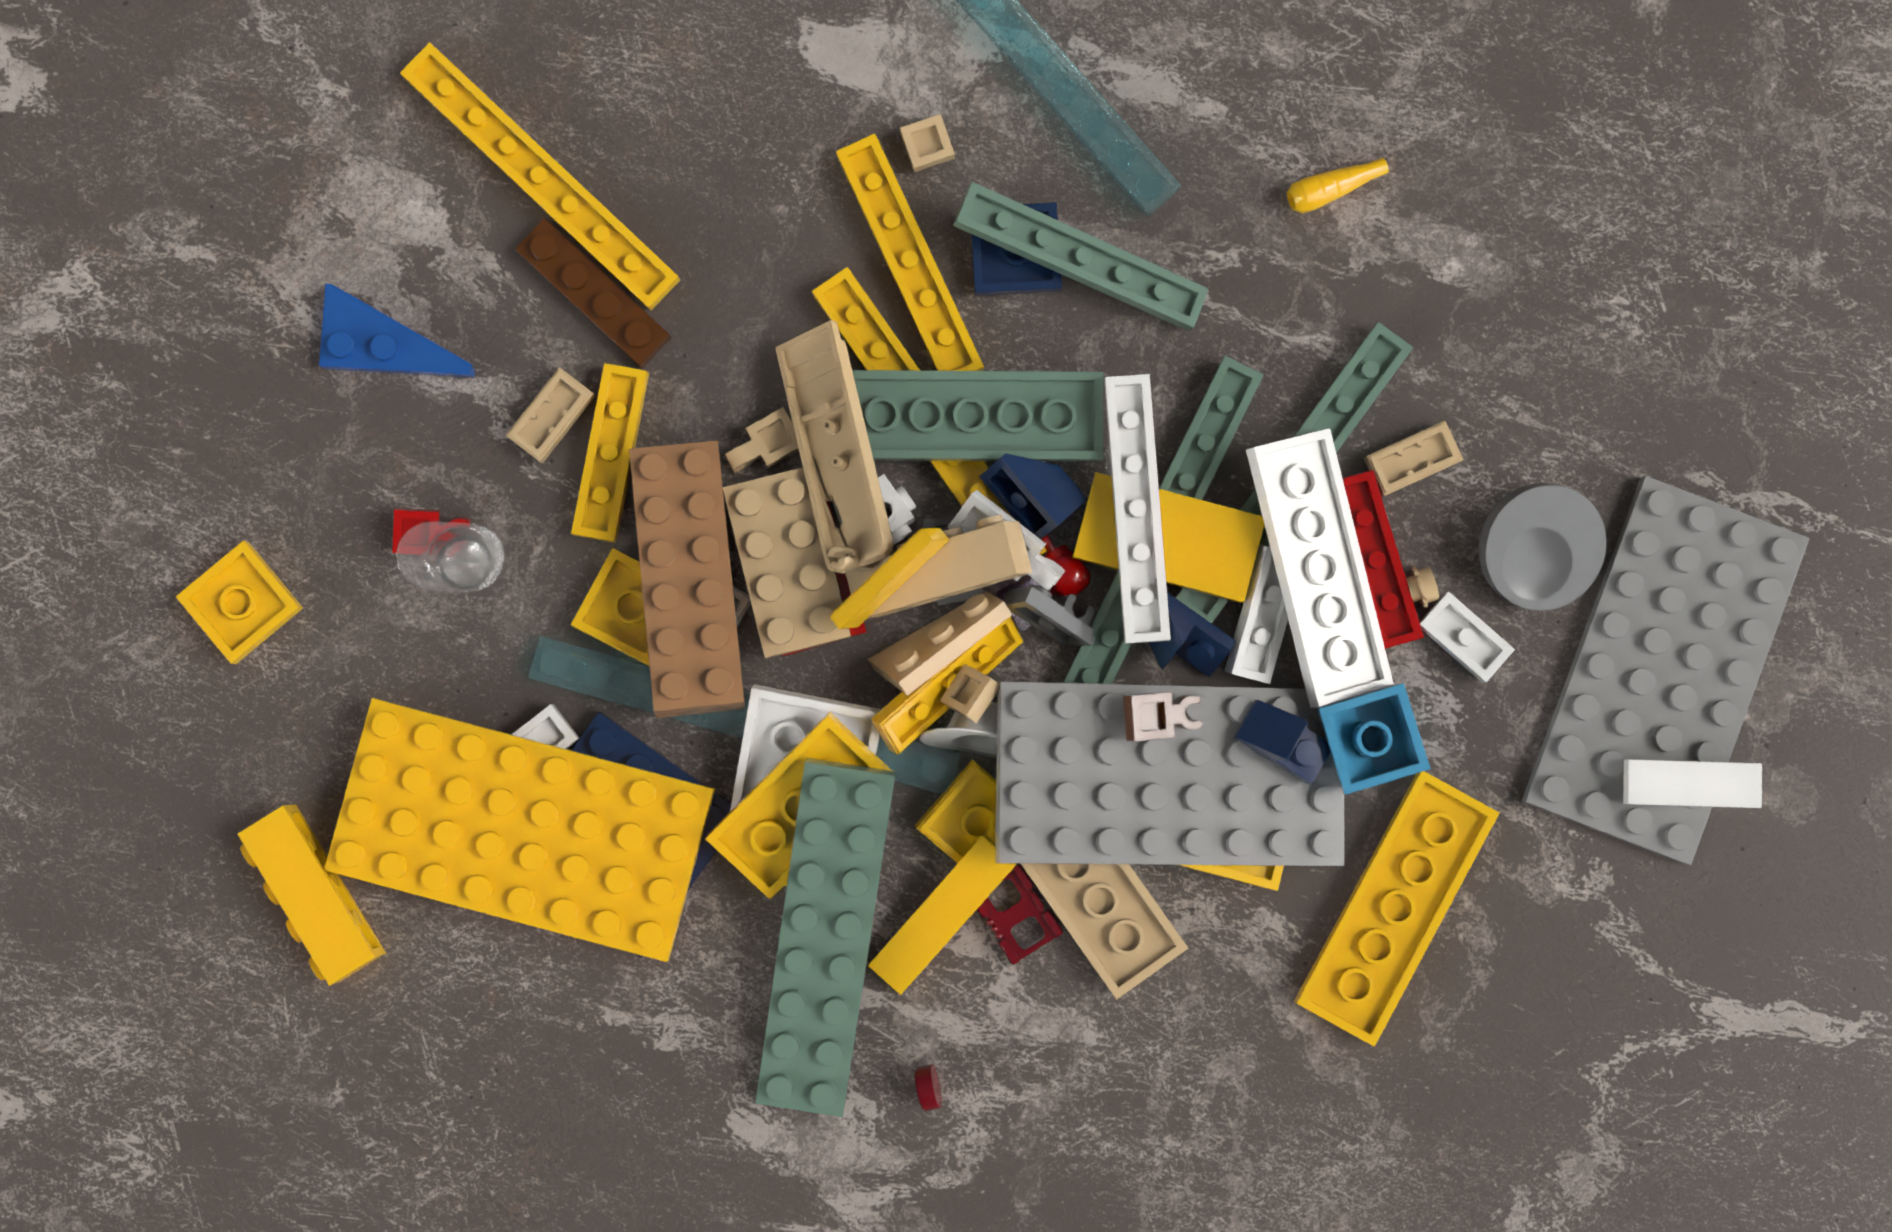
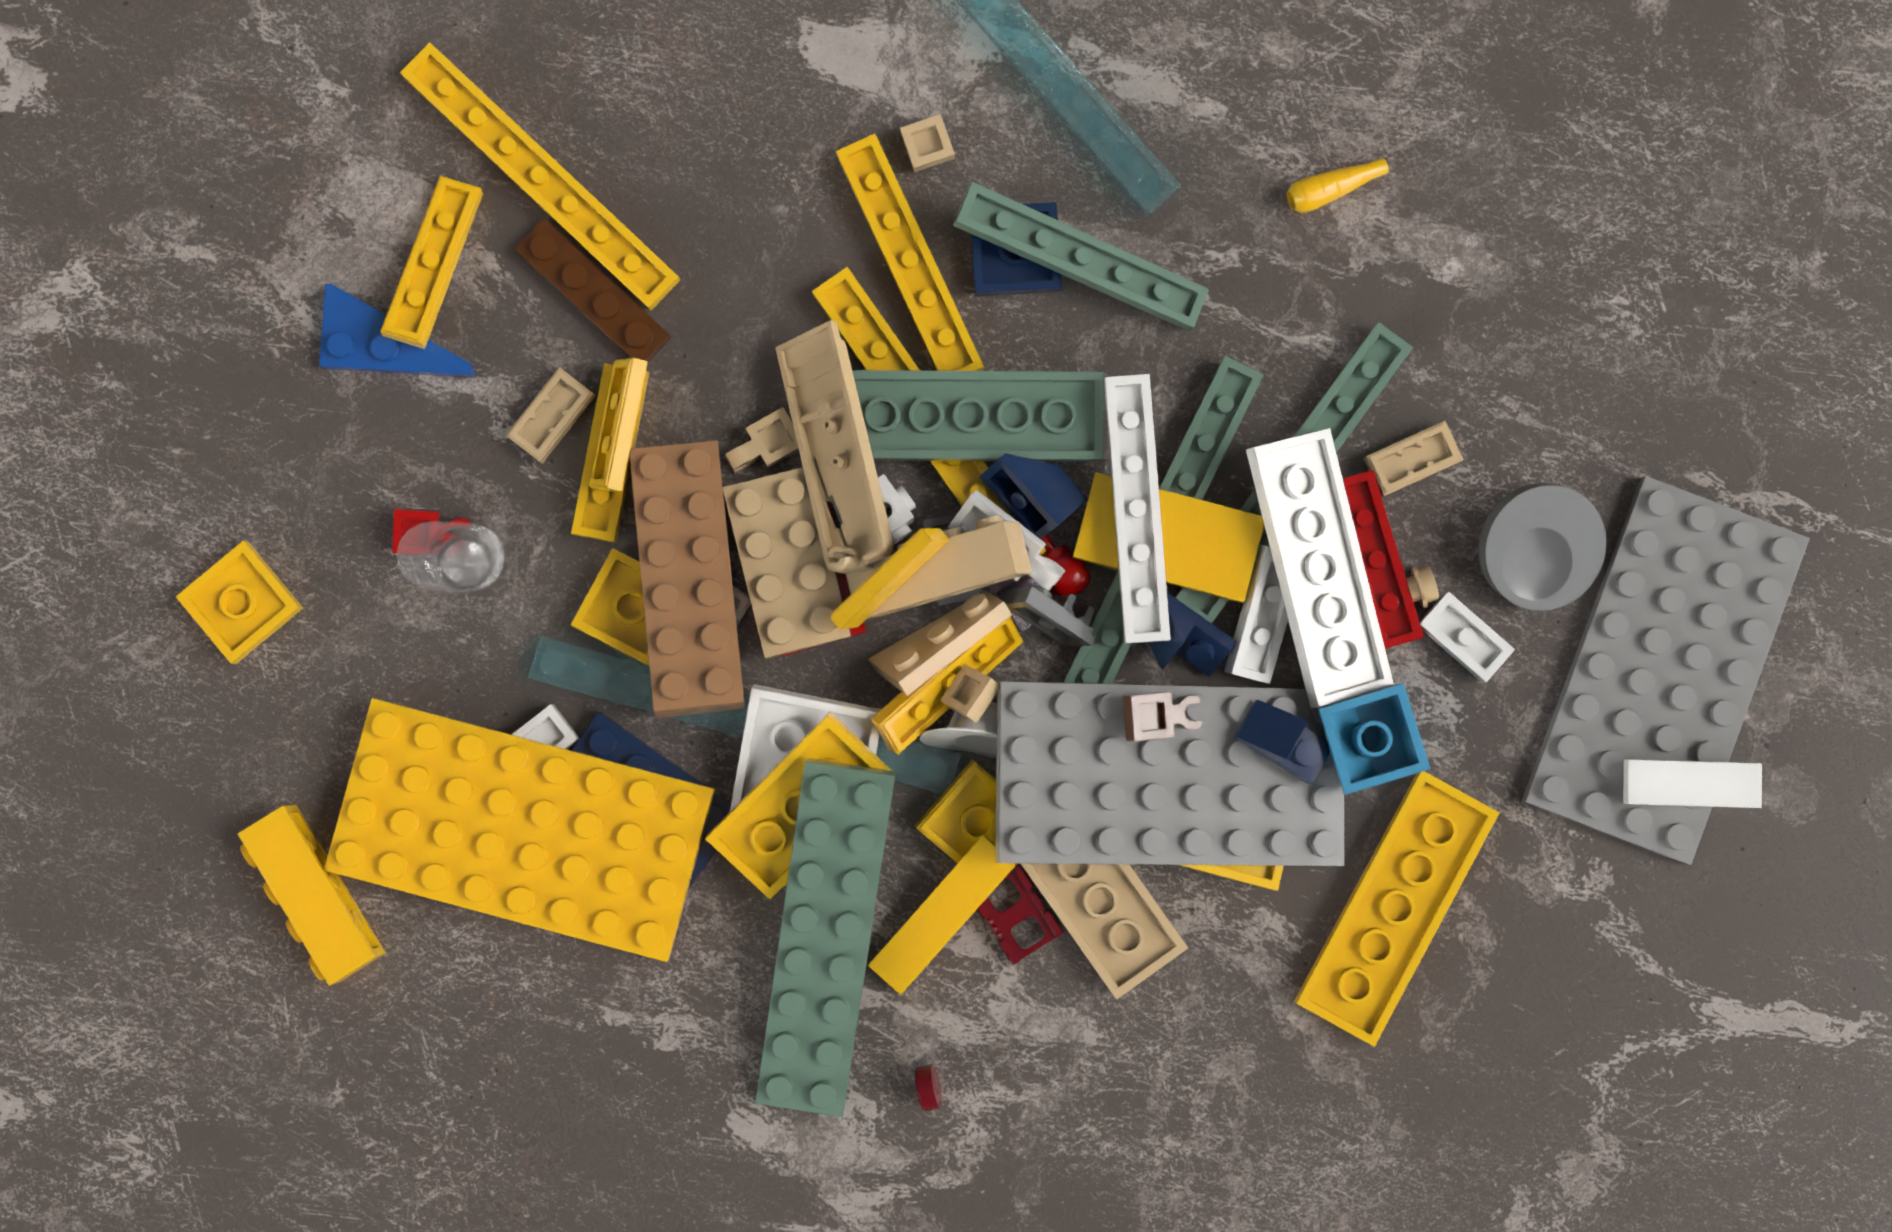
none -> yellow tile [380,176,483,349]
none -> yellow tile [589,358,648,491]

